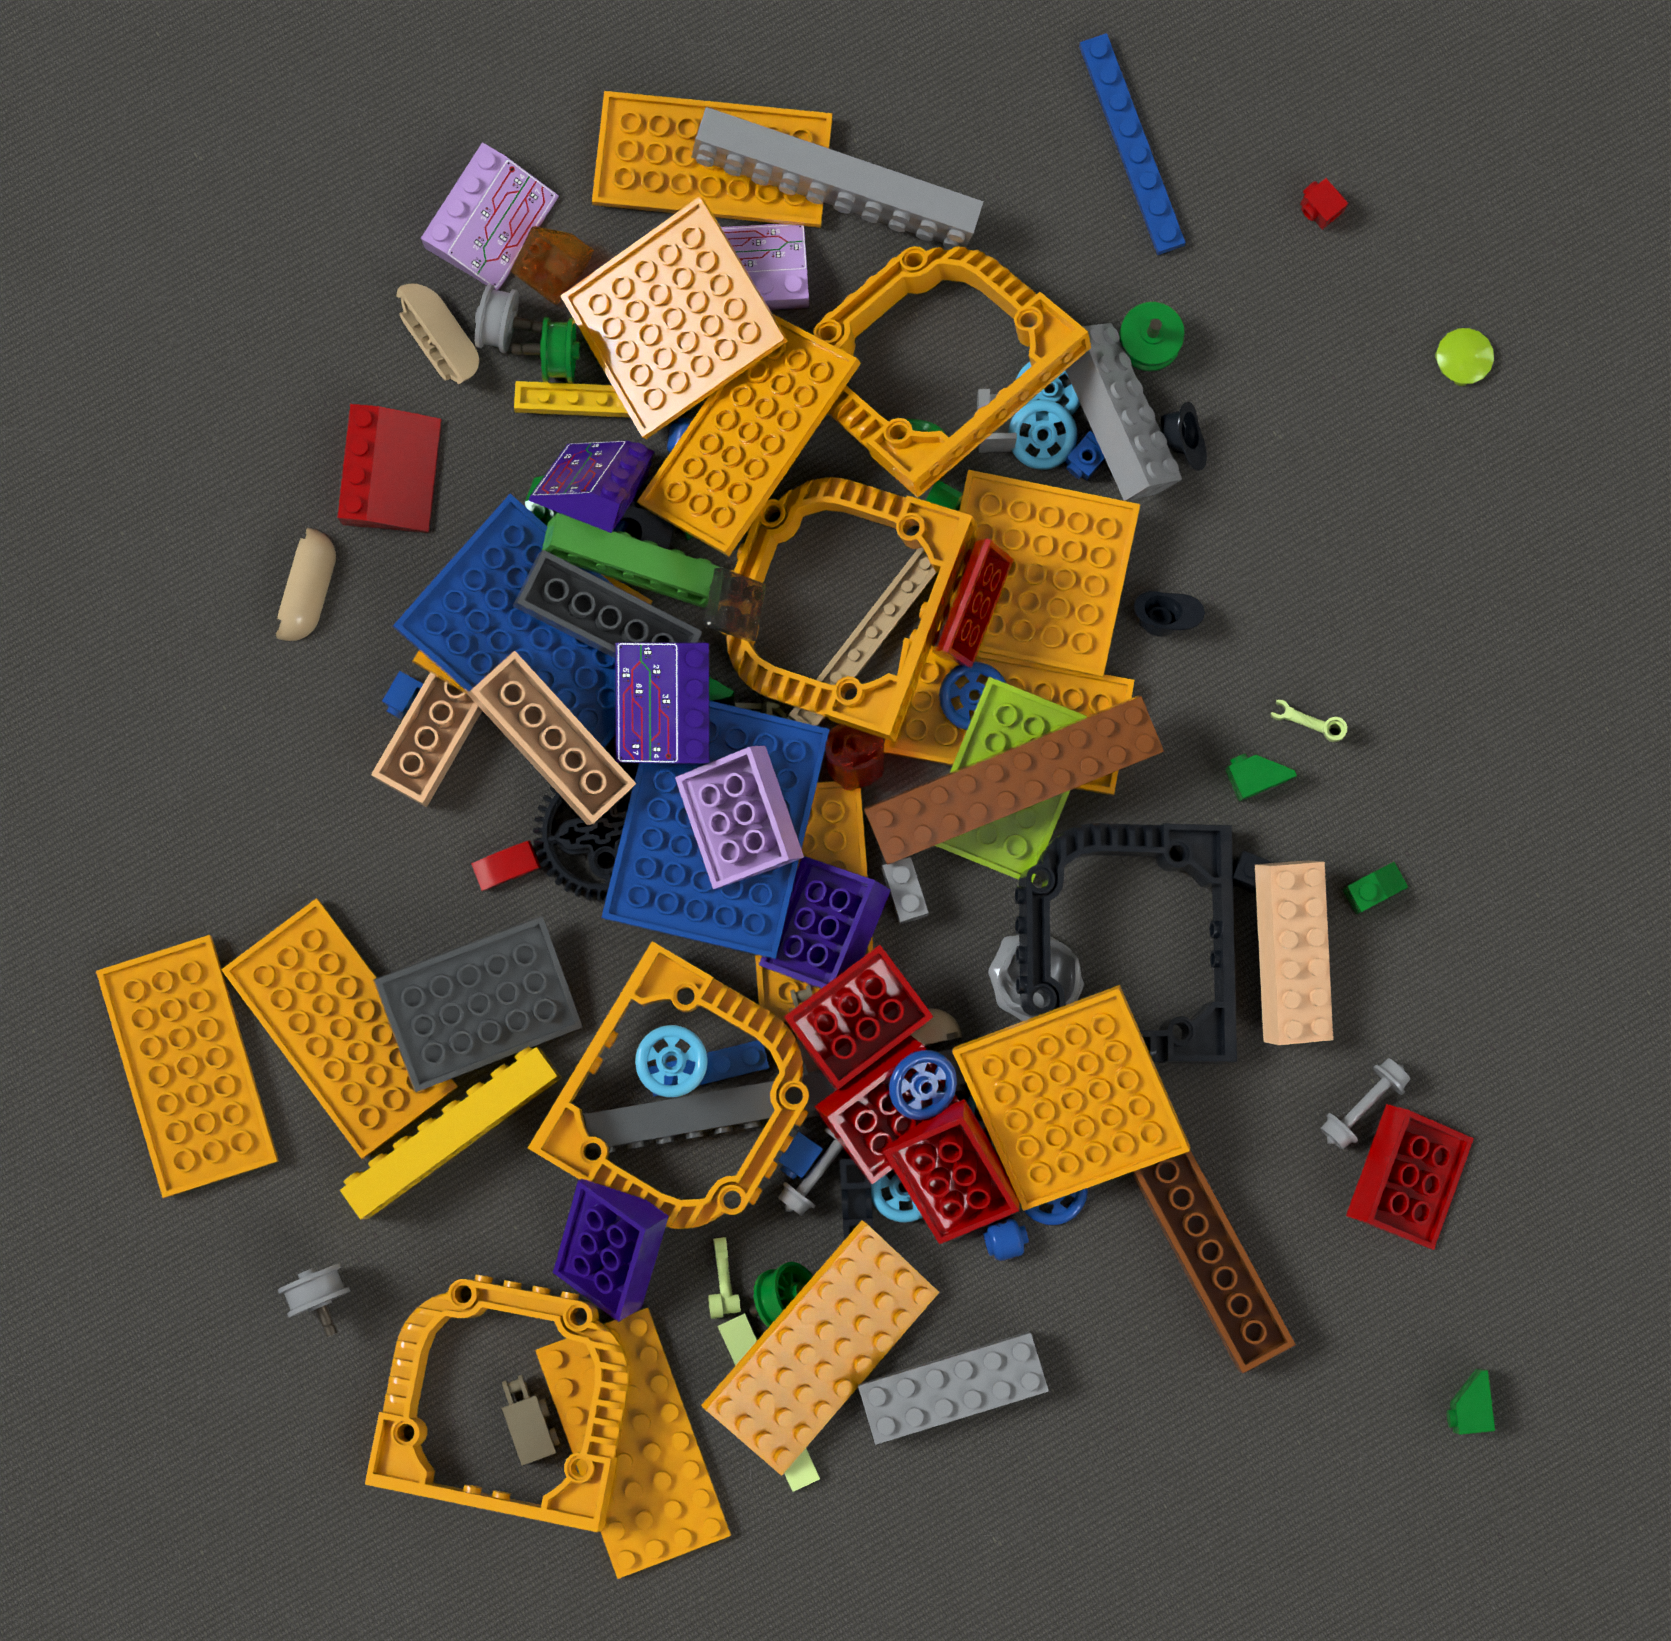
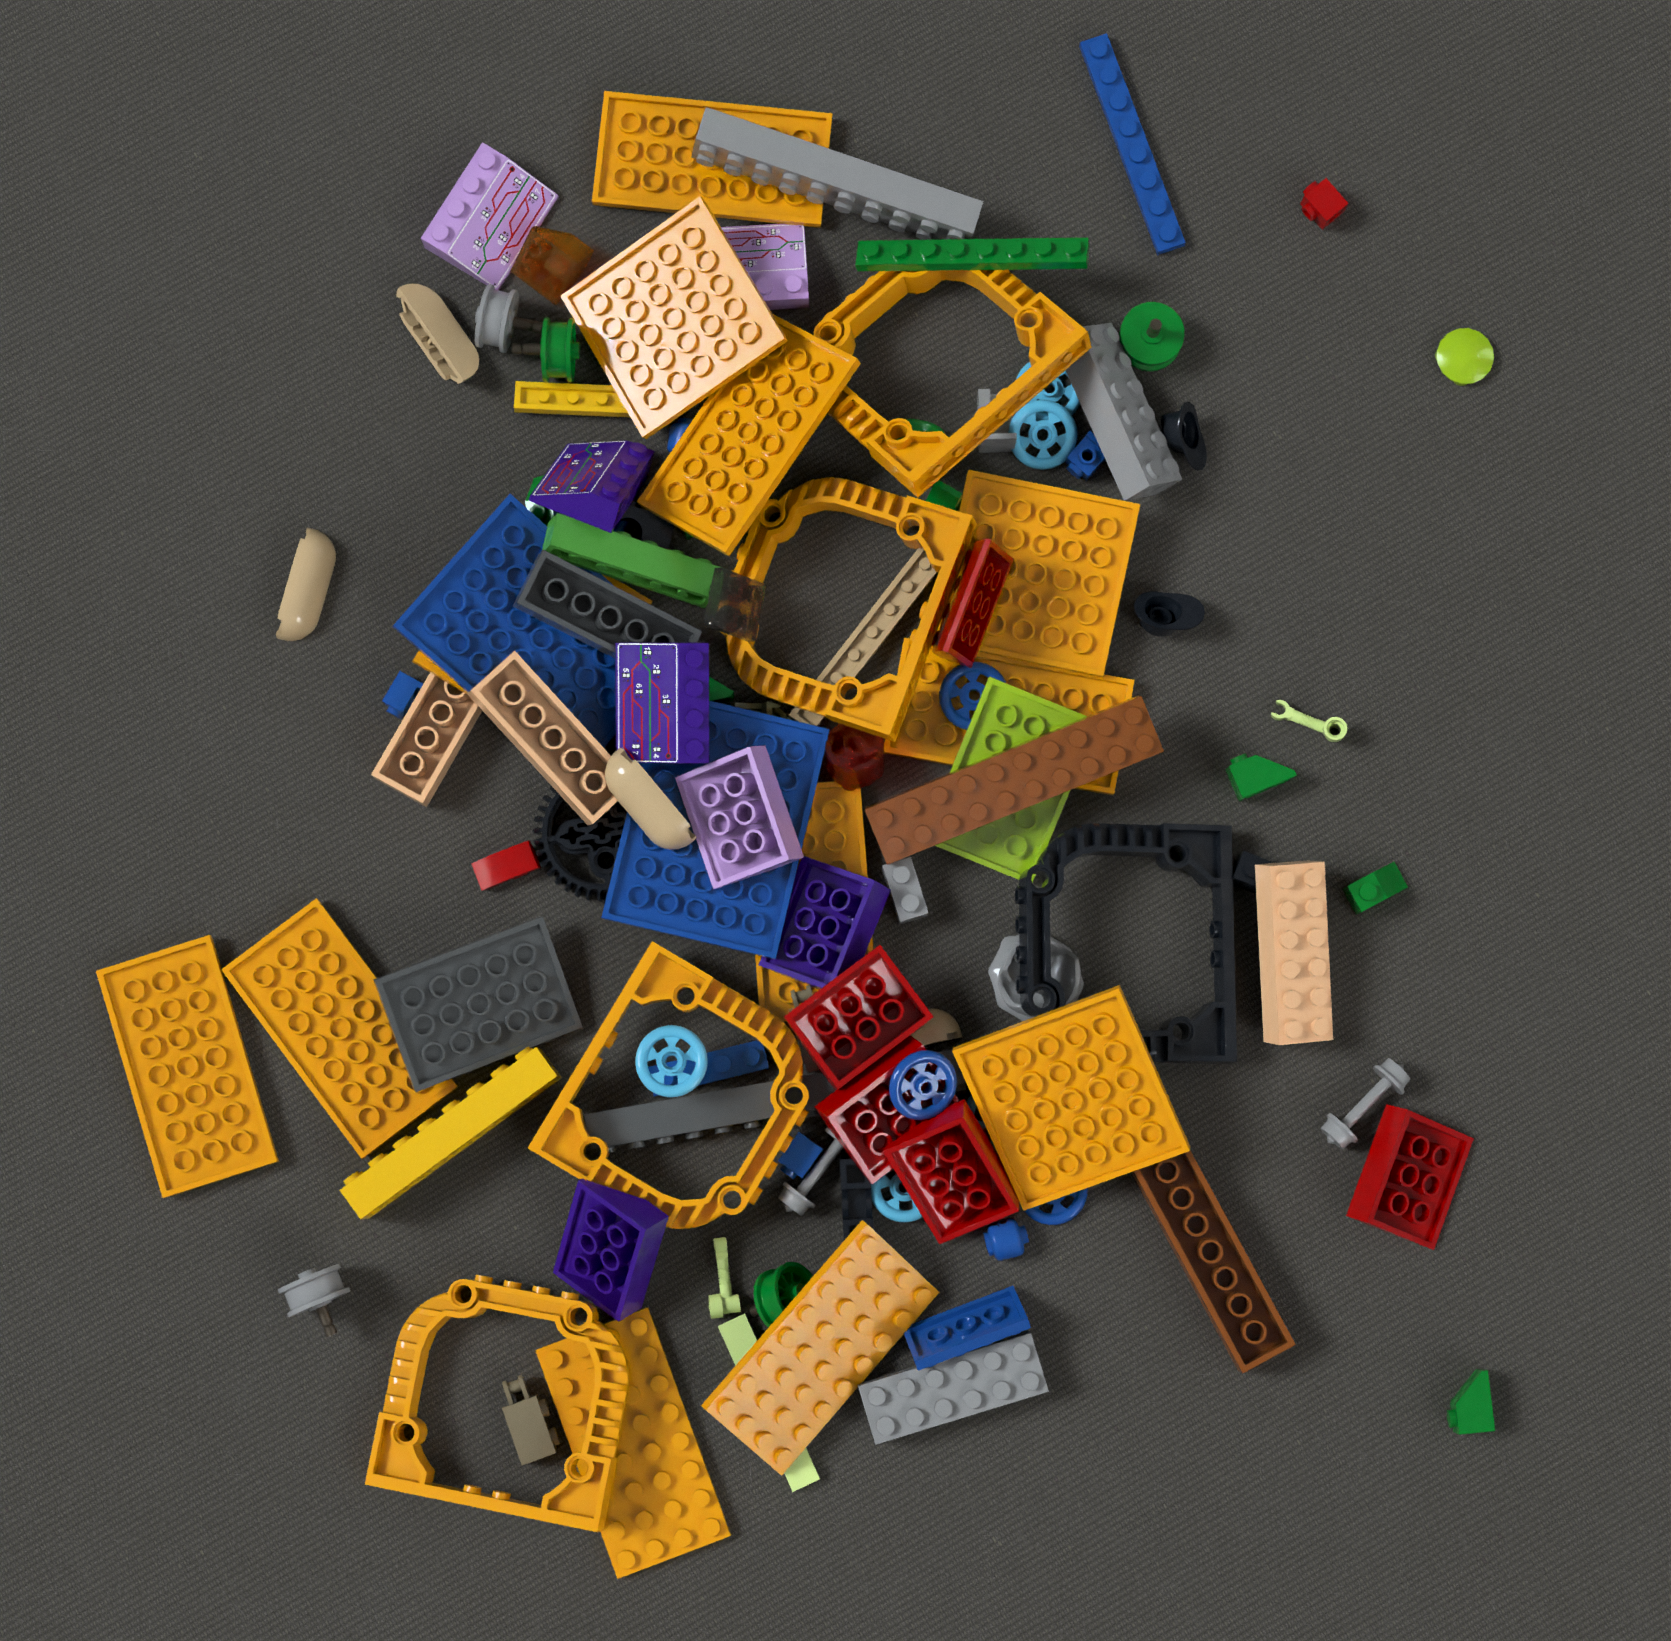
red slope [337,404,442,533] -> none
none -> tan brick [605,748,697,850]
none -> green plate [855,237,1090,271]
none -> blue plate [904,1286,1031,1371]

